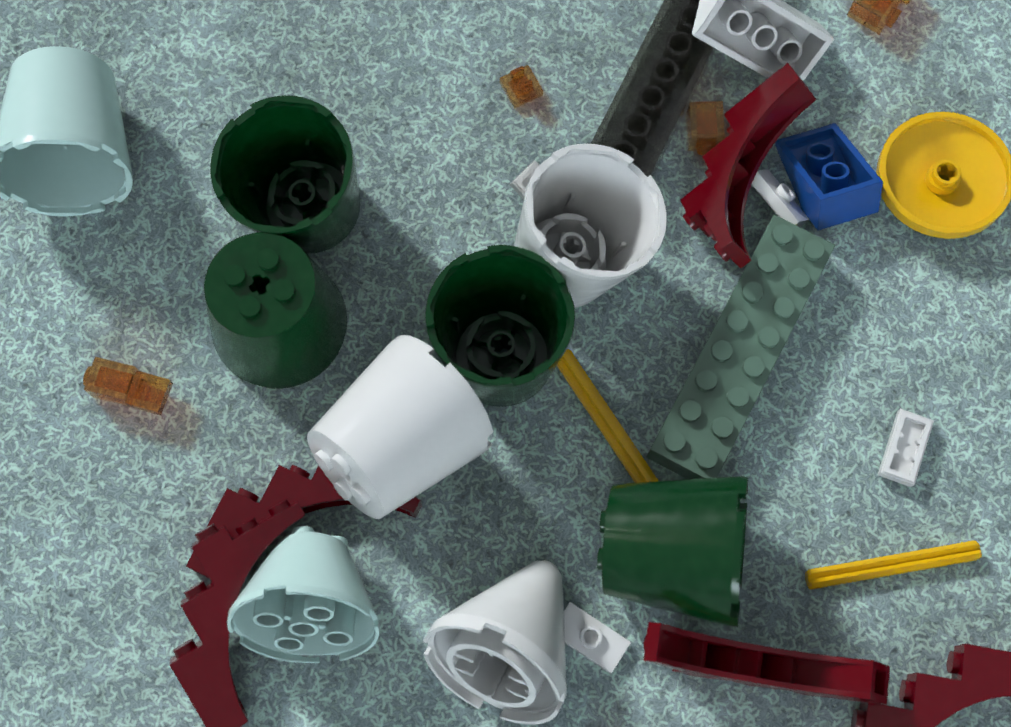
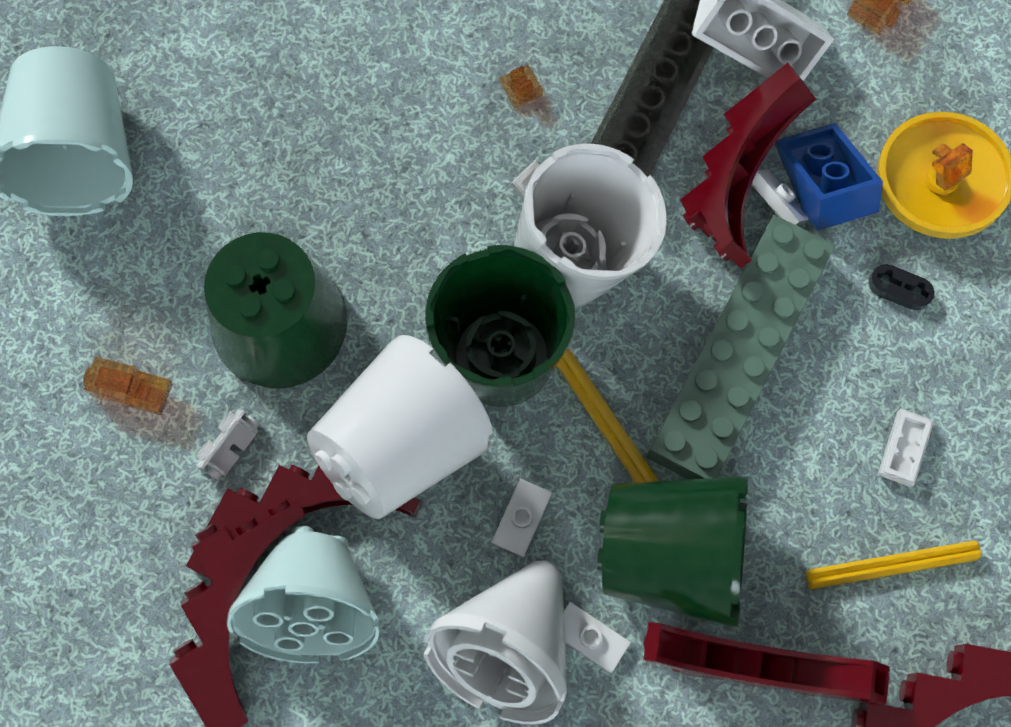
dark green cone [210,96,360,254] -> none
clear orange brick [686,101,725,155] -> none
none -> white hinge [196,410,260,481]
none -> white plate [491,478,552,559]
none -> black beam [868,264,935,310]
none -> clear orange tile [932,143,973,191]

